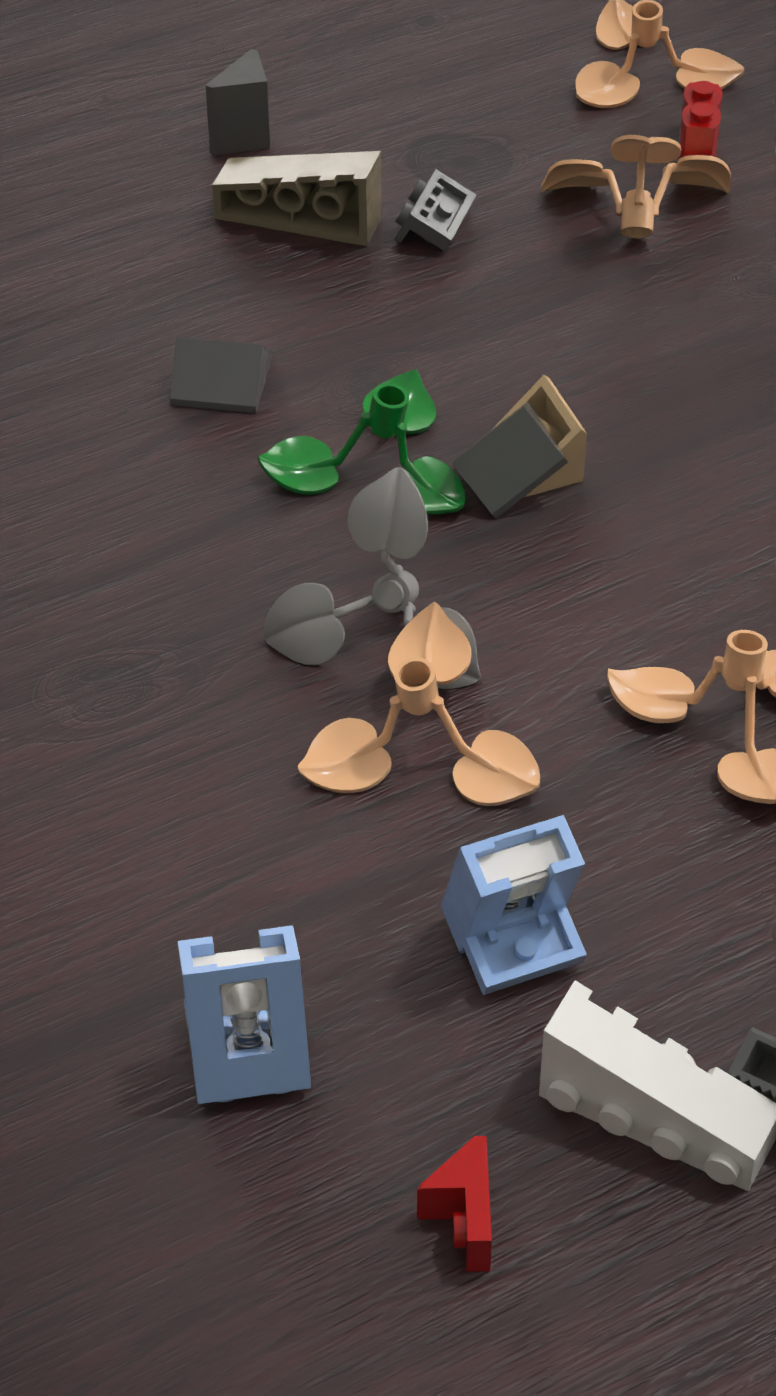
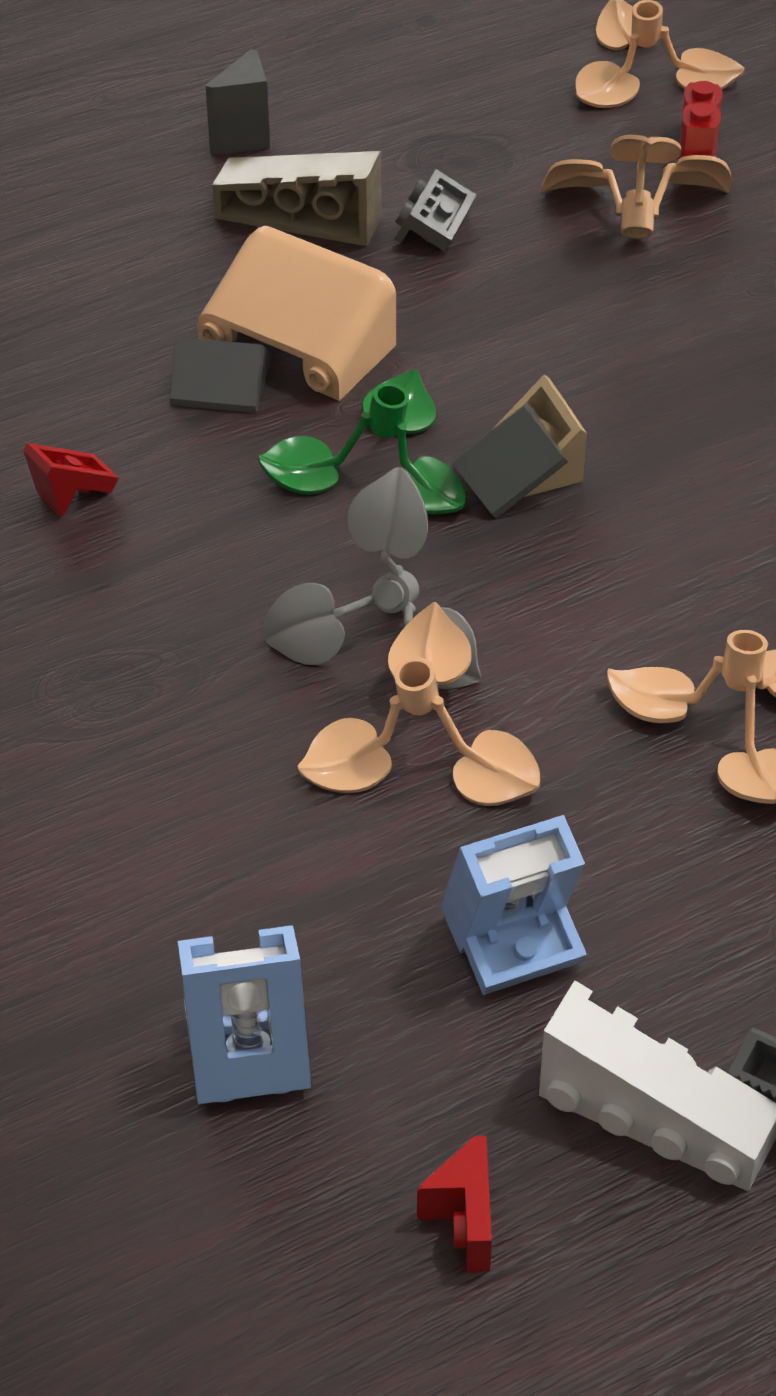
none -> red slope [23,443,119,517]
none -> light nougat windscreen [197,226,396,401]

